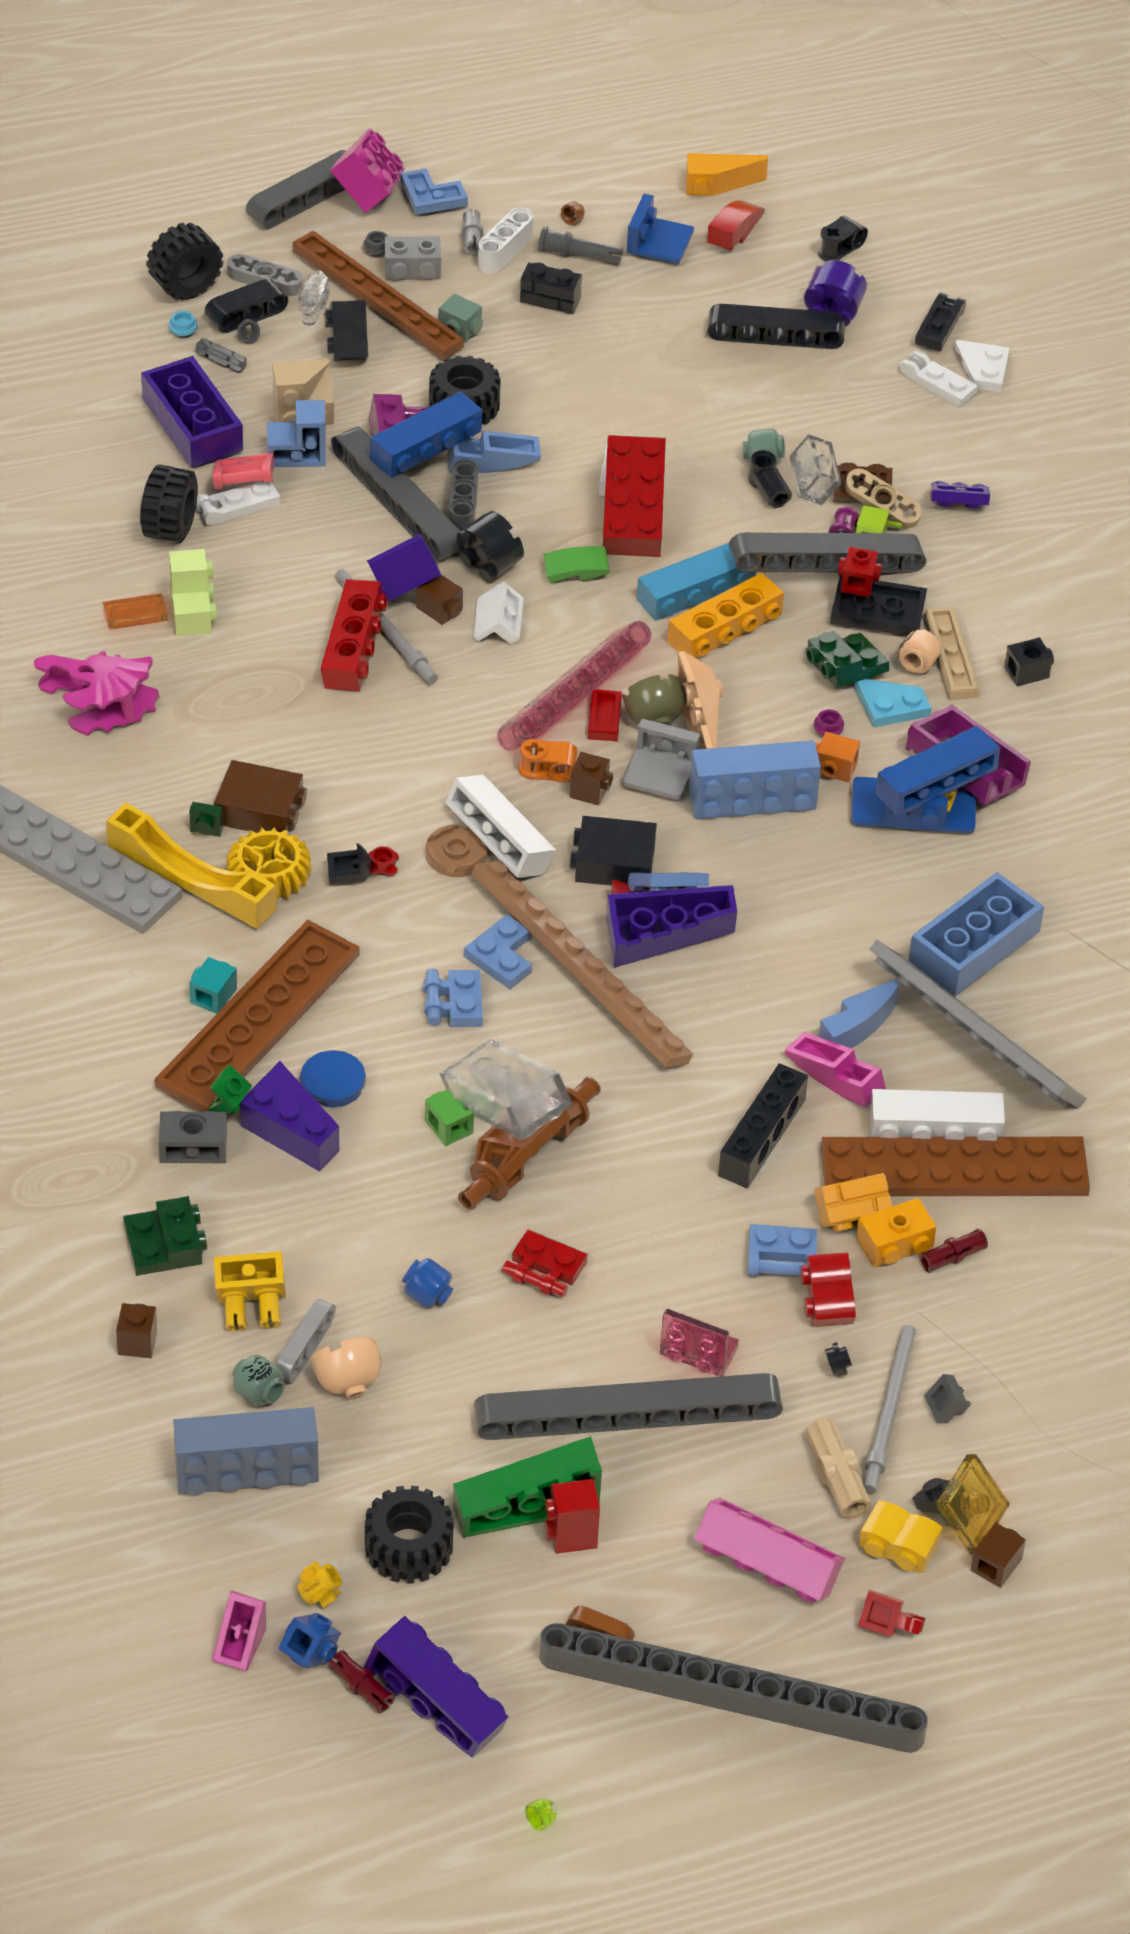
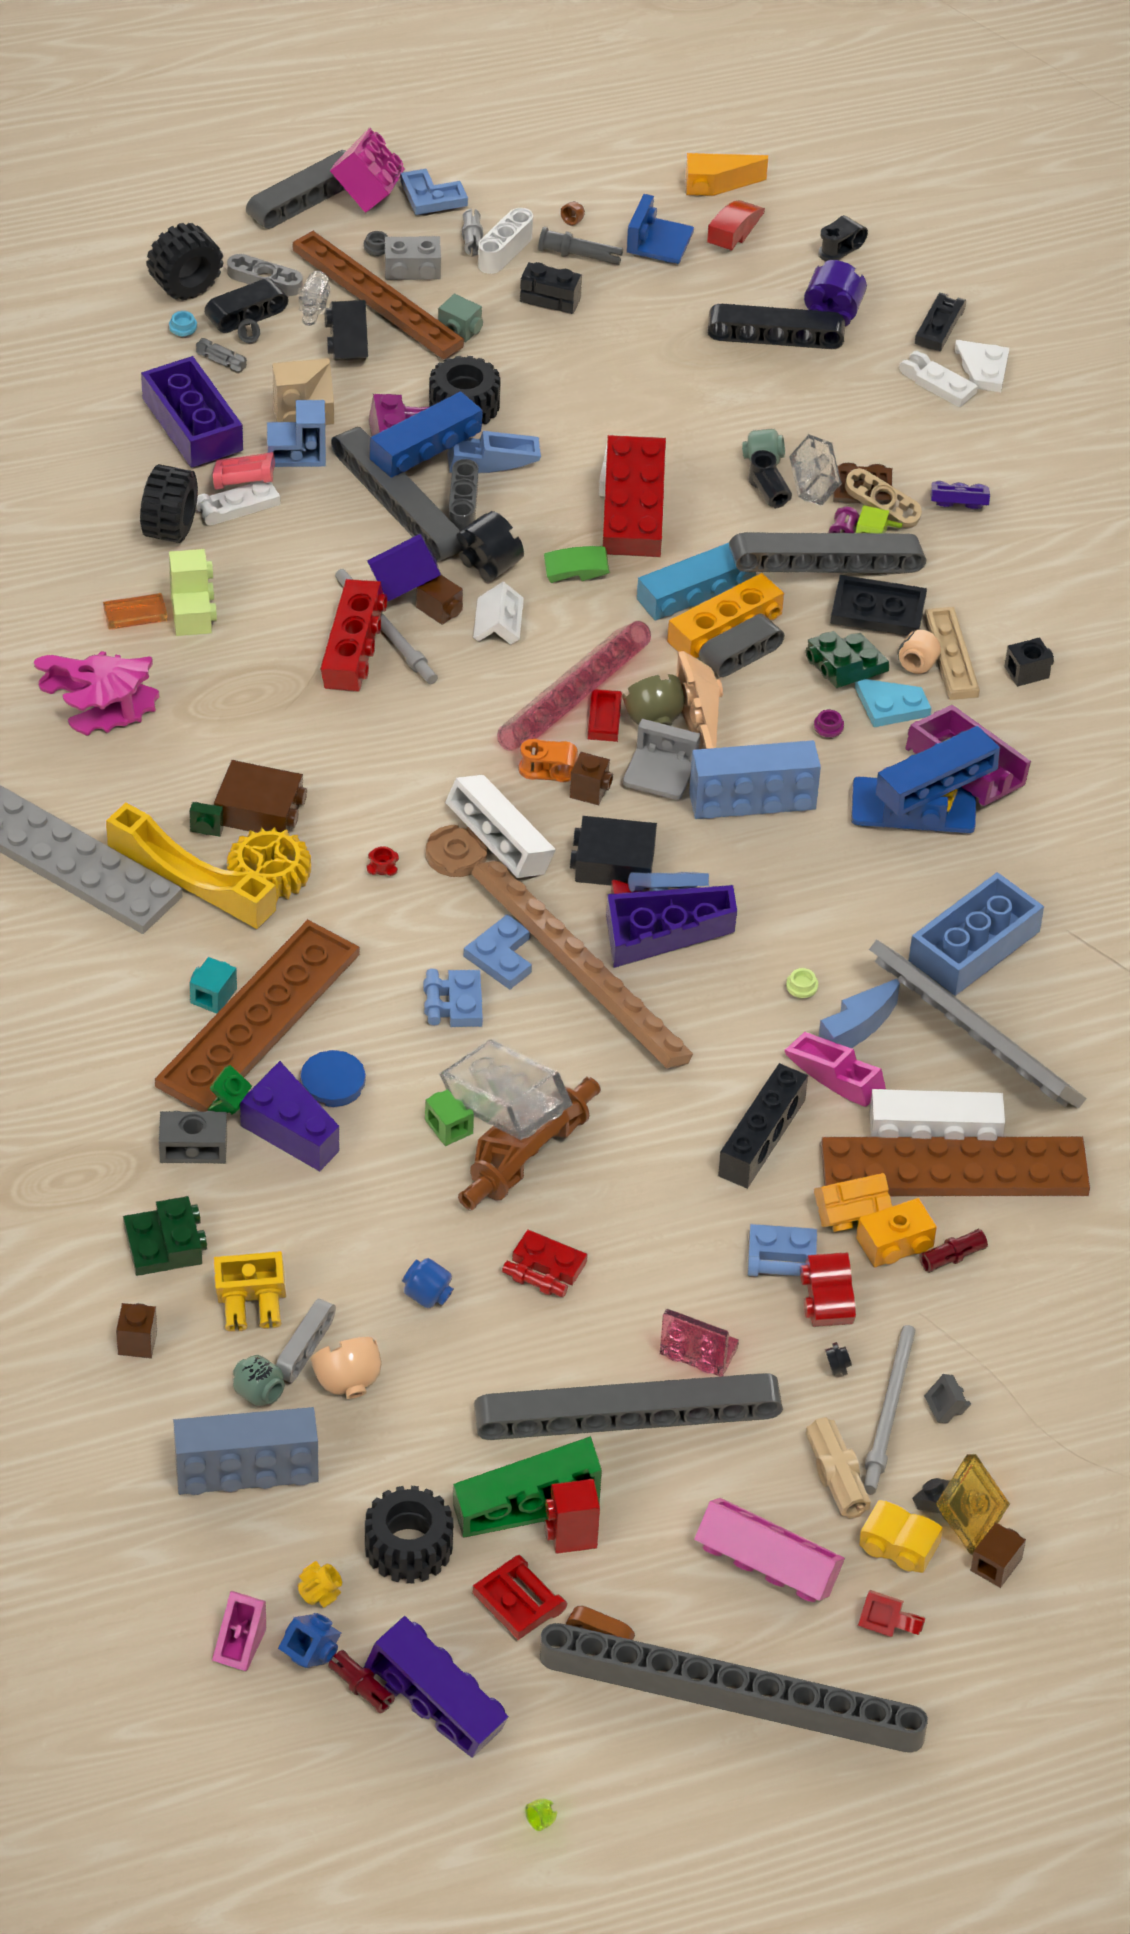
black plate [327,843,373,885] -> none
orange brick [815,732,861,783] -> none
red brick [838,547,882,597] -> none
none -> red plate [472,1555,568,1640]
none -> dark grey beam [699,614,785,677]
none -> yellowish green plate [786,968,818,998]

